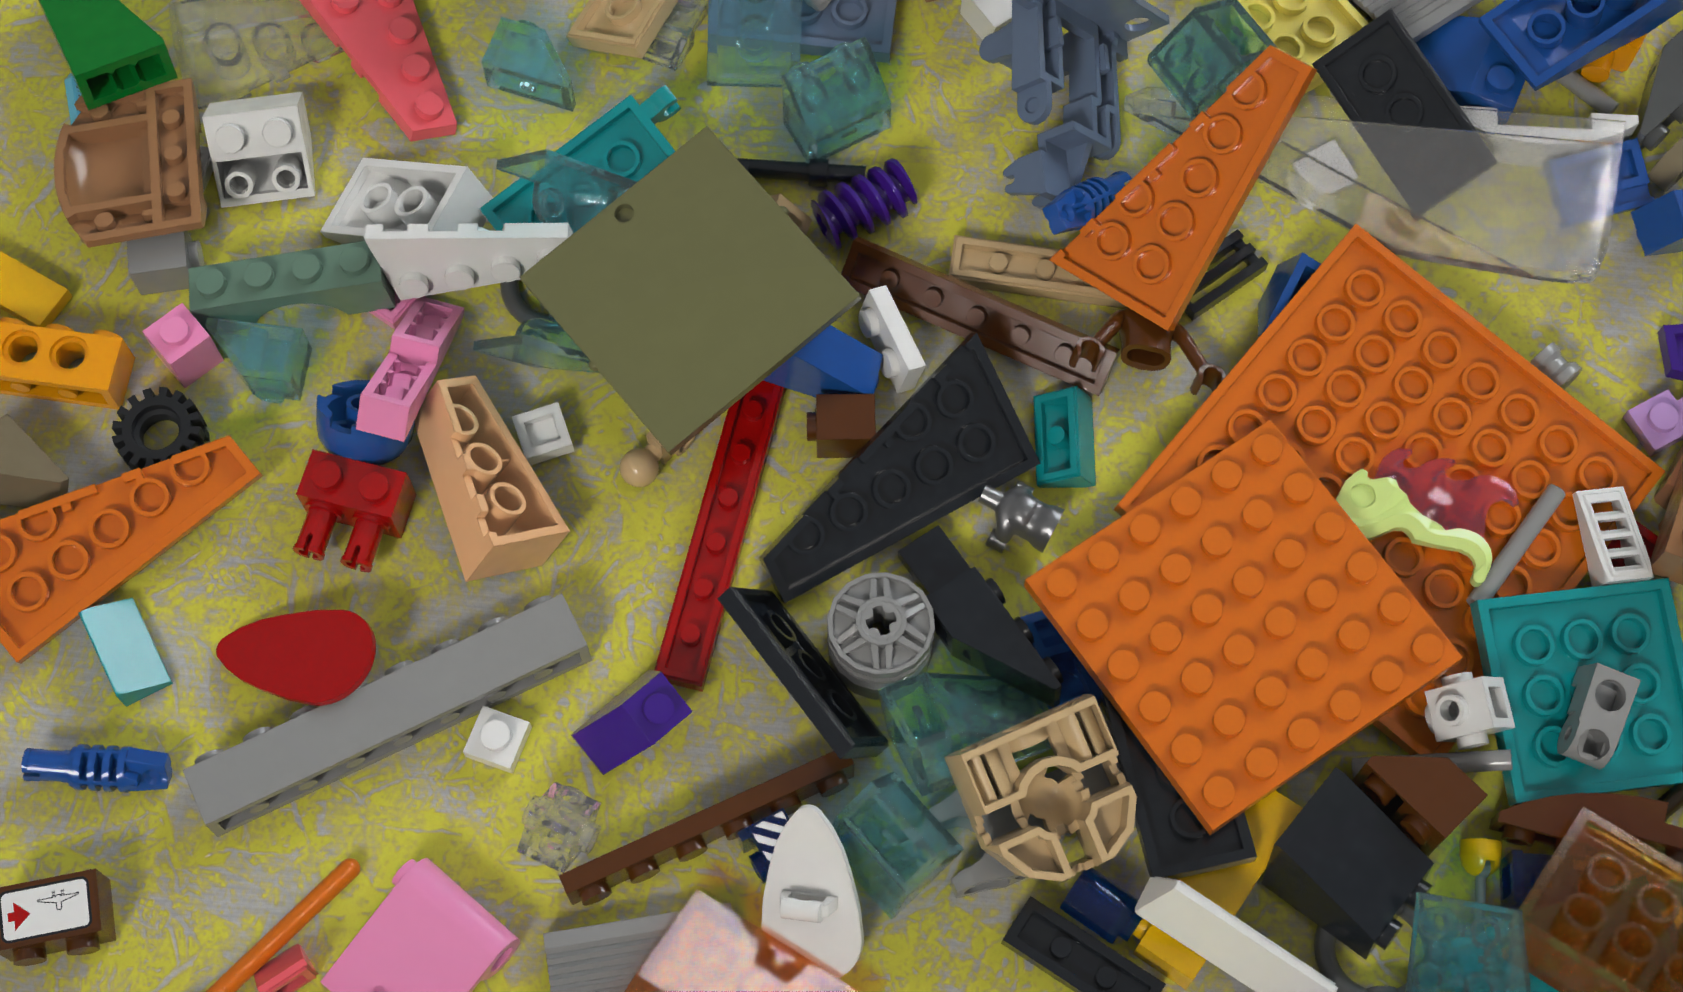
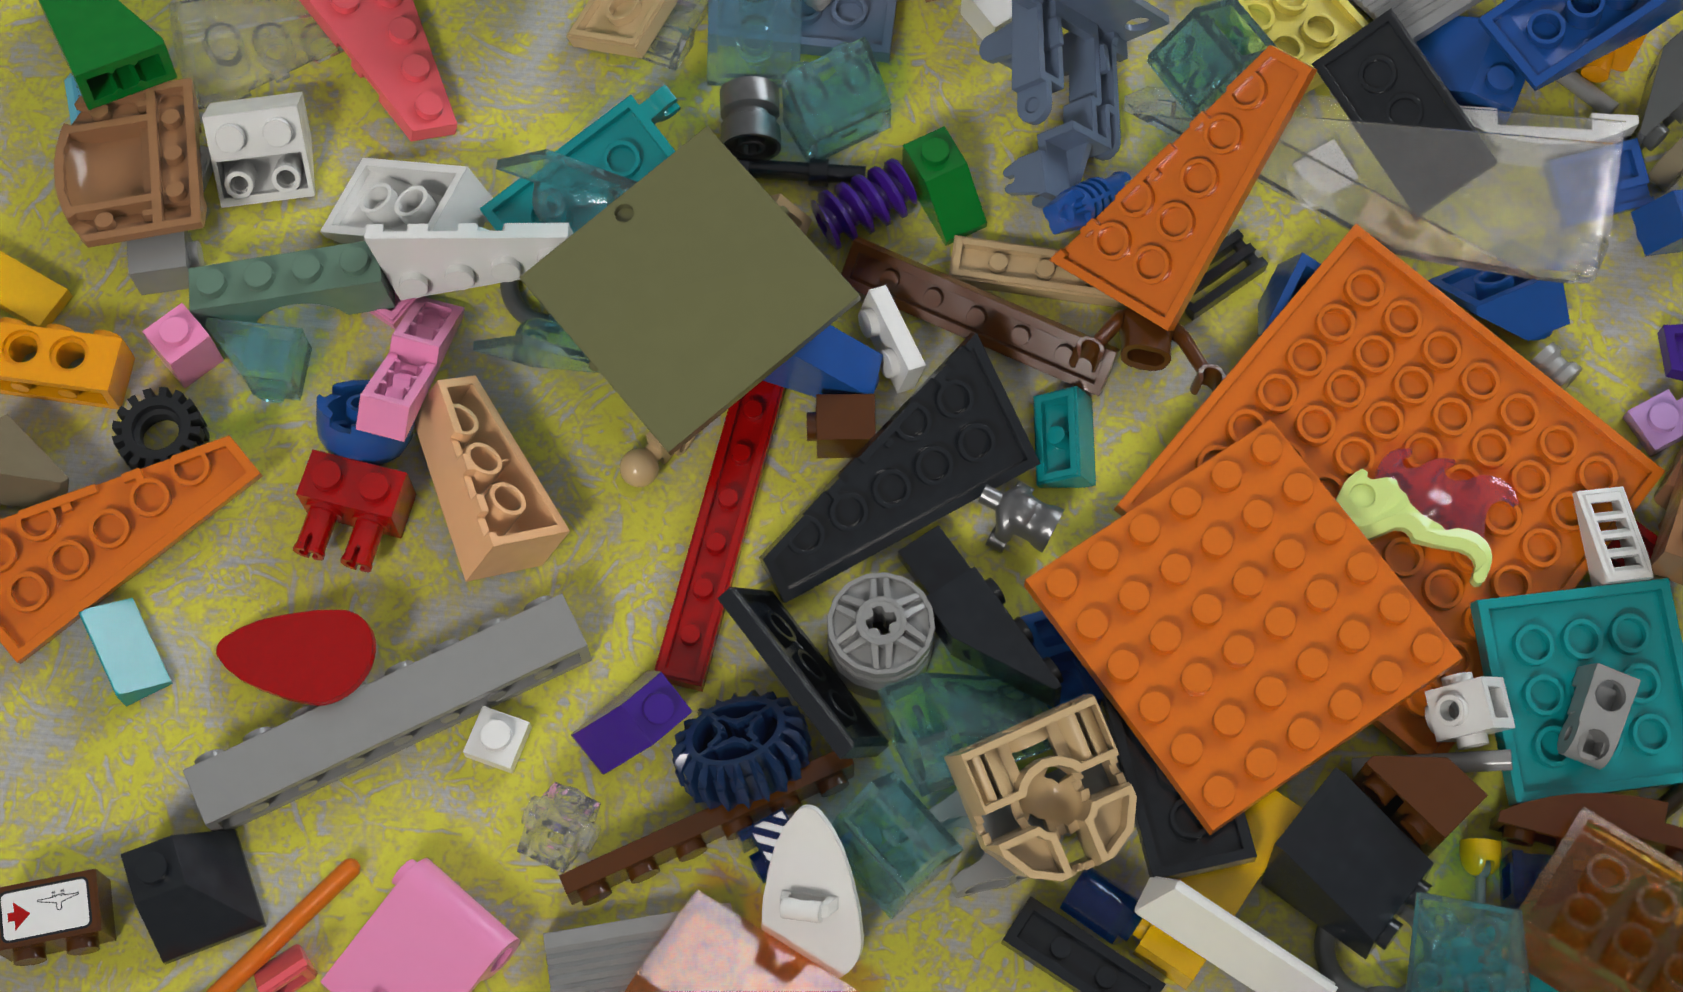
blue hinge [21,744,172,793] -> none
clear light blue slope [481,17,576,112] -> none
white plate [512,402,575,466] -> none
light grey bar [1466,484,1566,605] -> none
none -> black slope [121,829,266,965]
none -> dark blue gear [671,690,812,812]
none -> flat silver wheel [720,76,781,160]
none -> green slope [902,126,987,246]
none -> blue slope [1428,247,1570,341]

